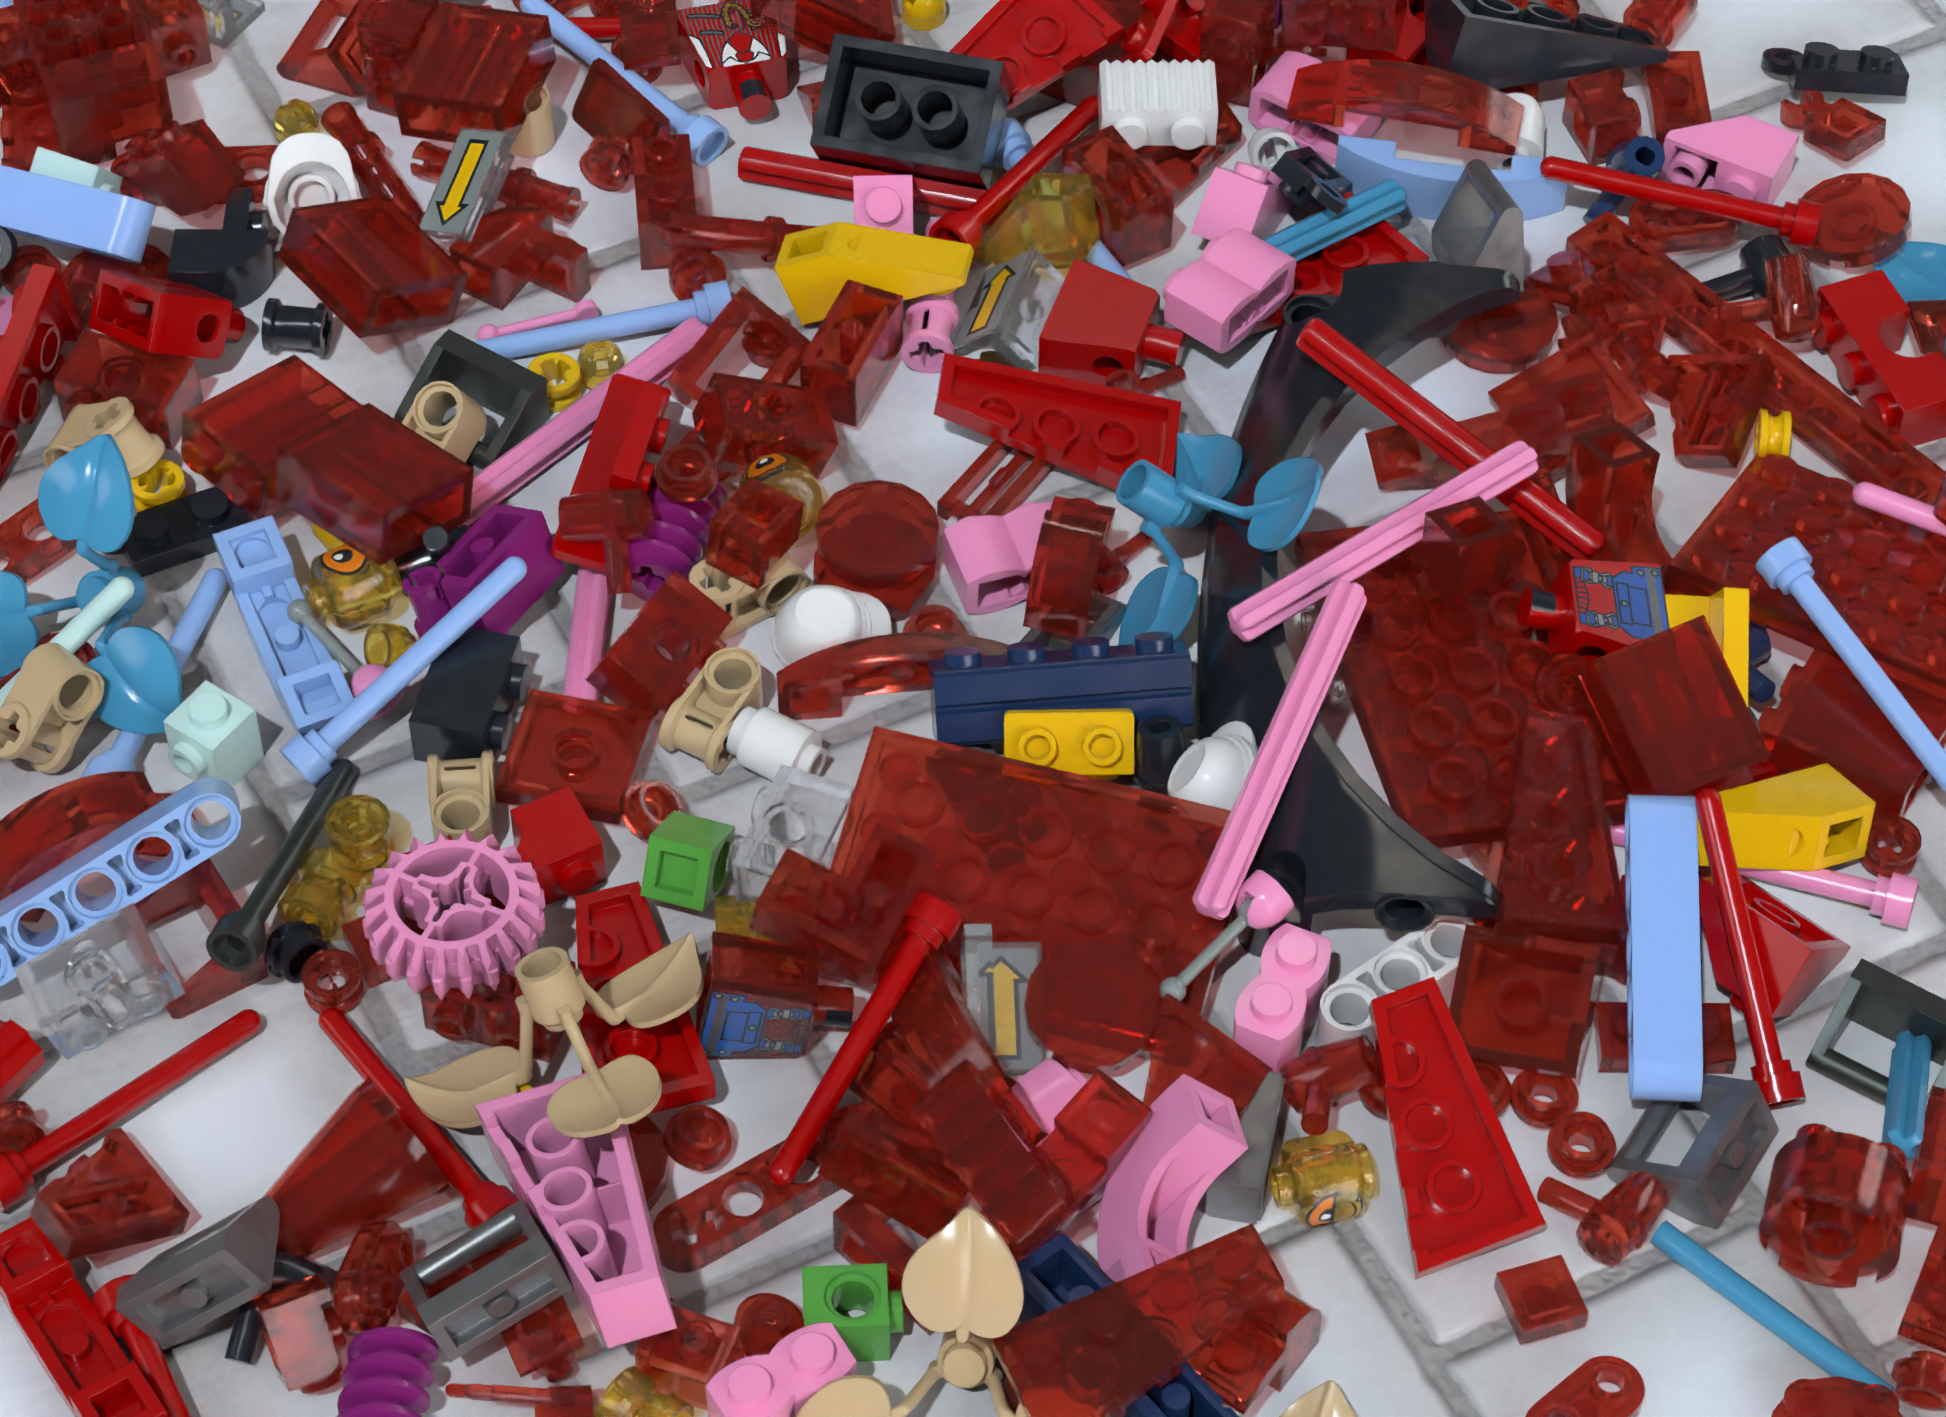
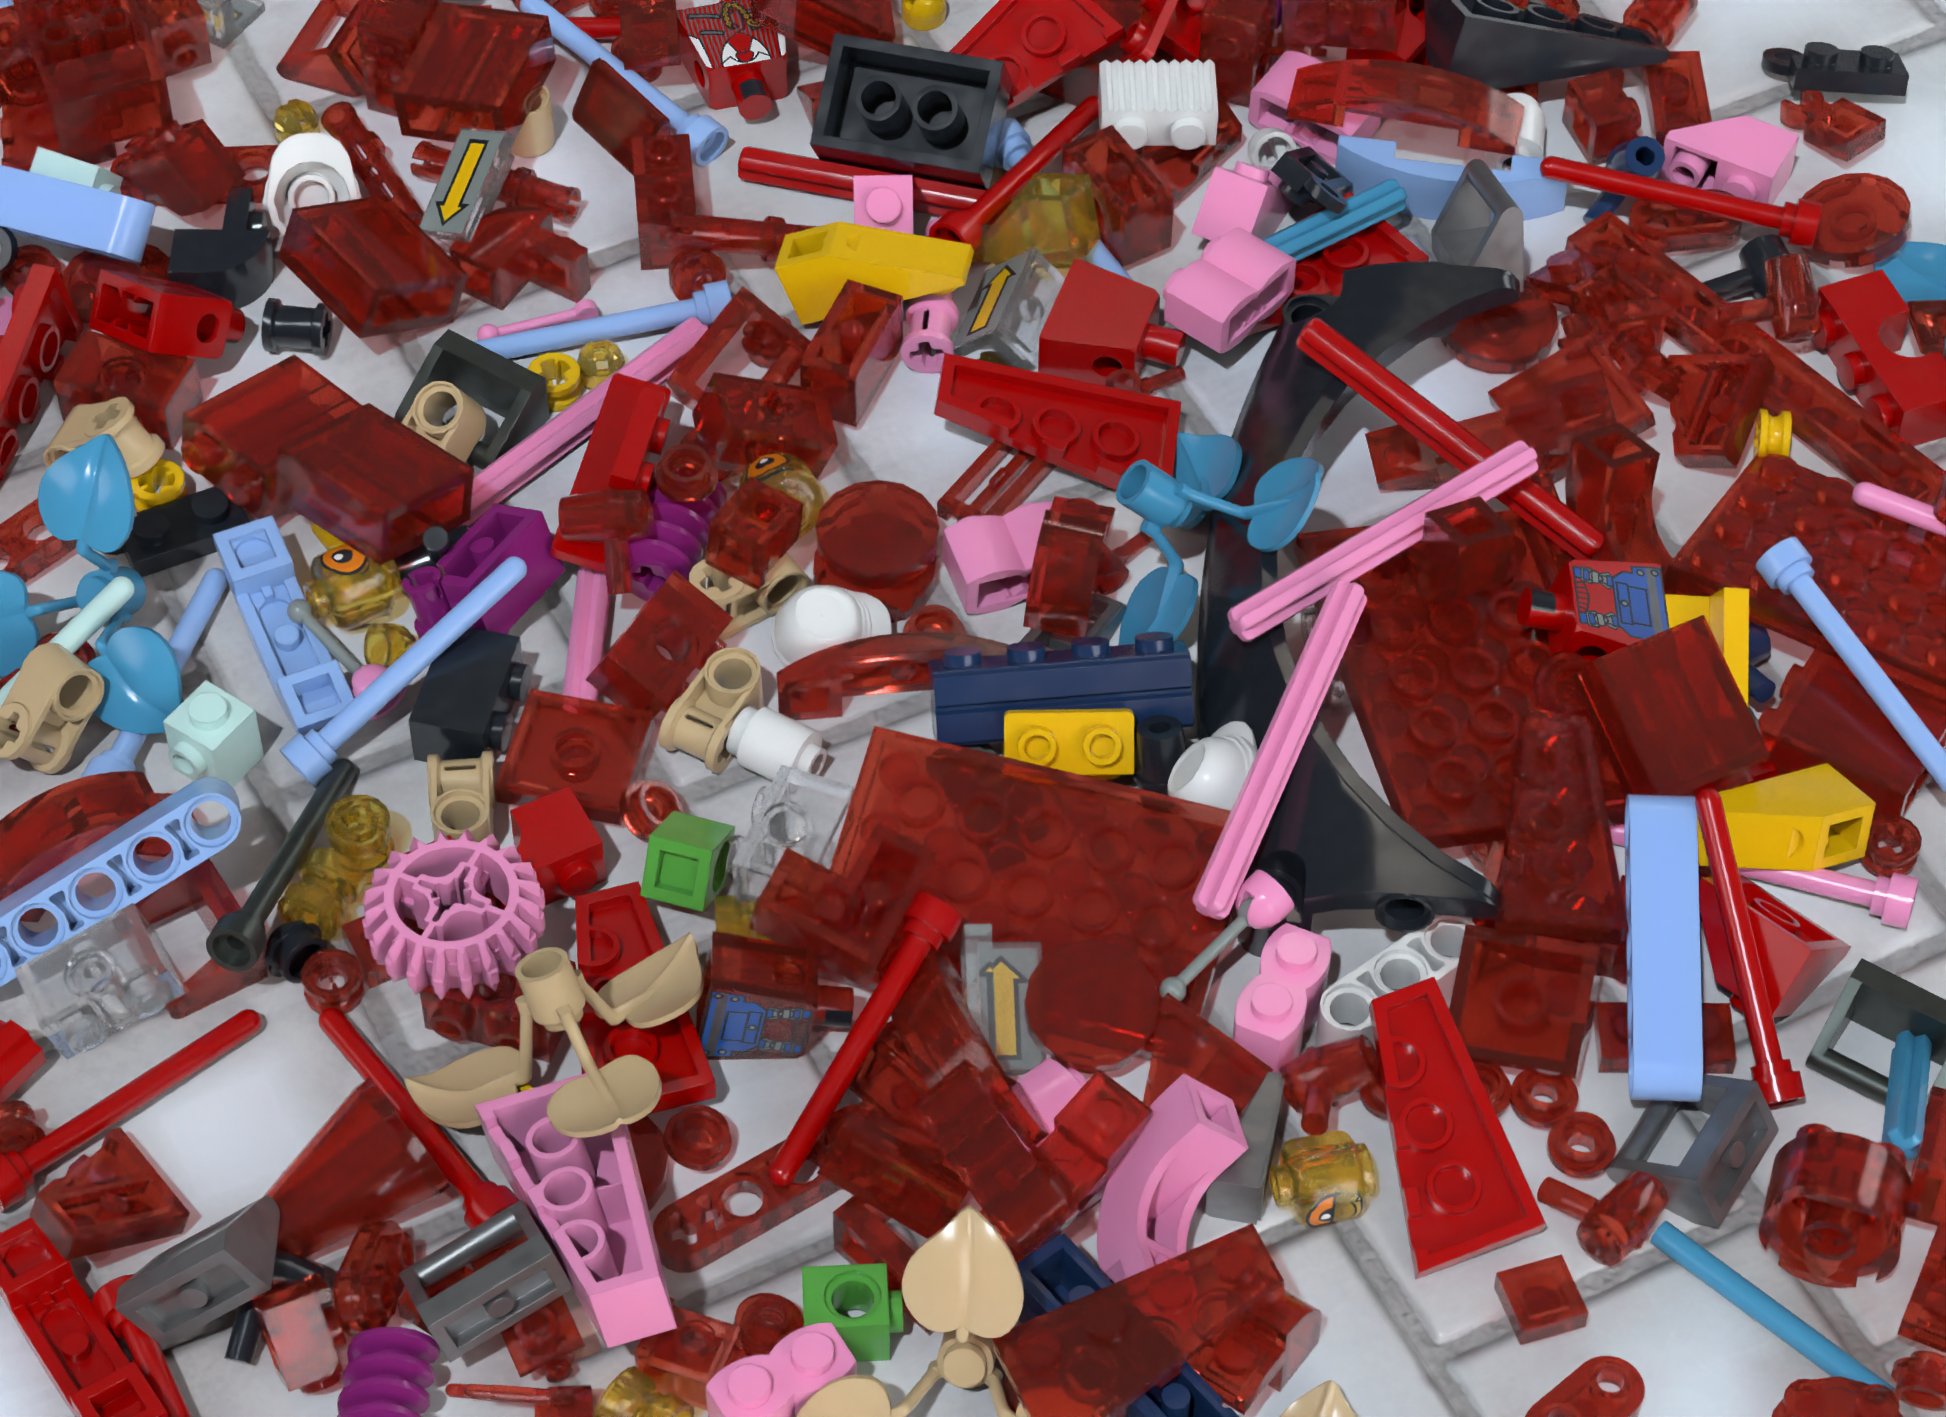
clear red bush [579,133,638,192] -> none

